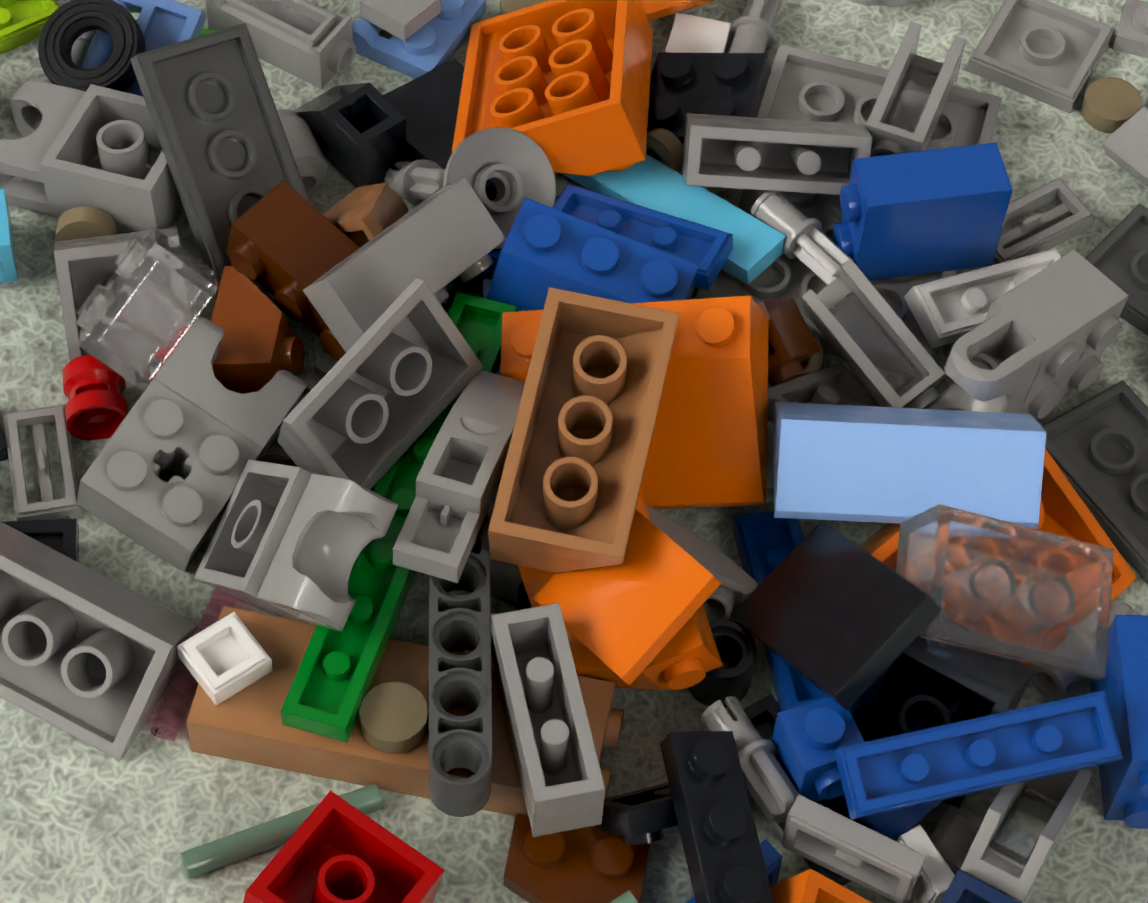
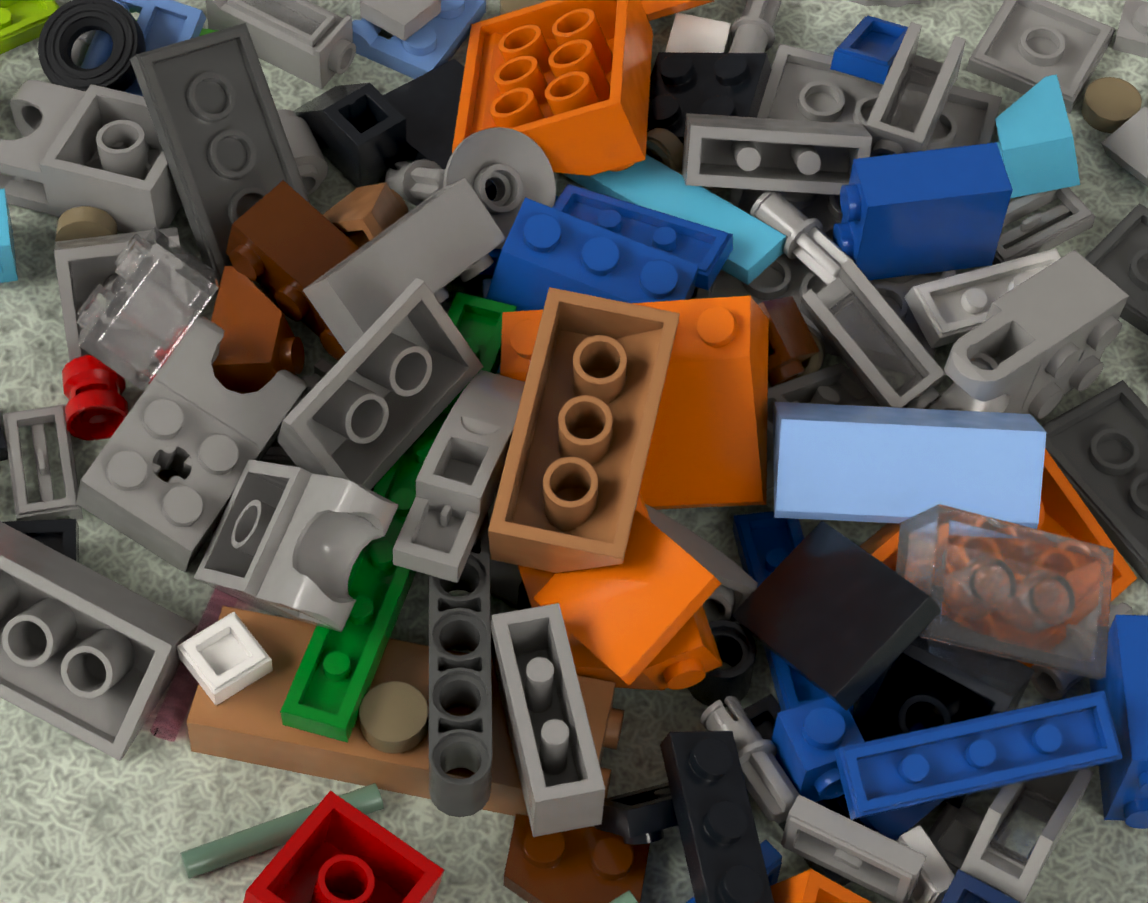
none -> blue tile [830,16,908,84]
none -> medium azure slope [994,74,1080,199]

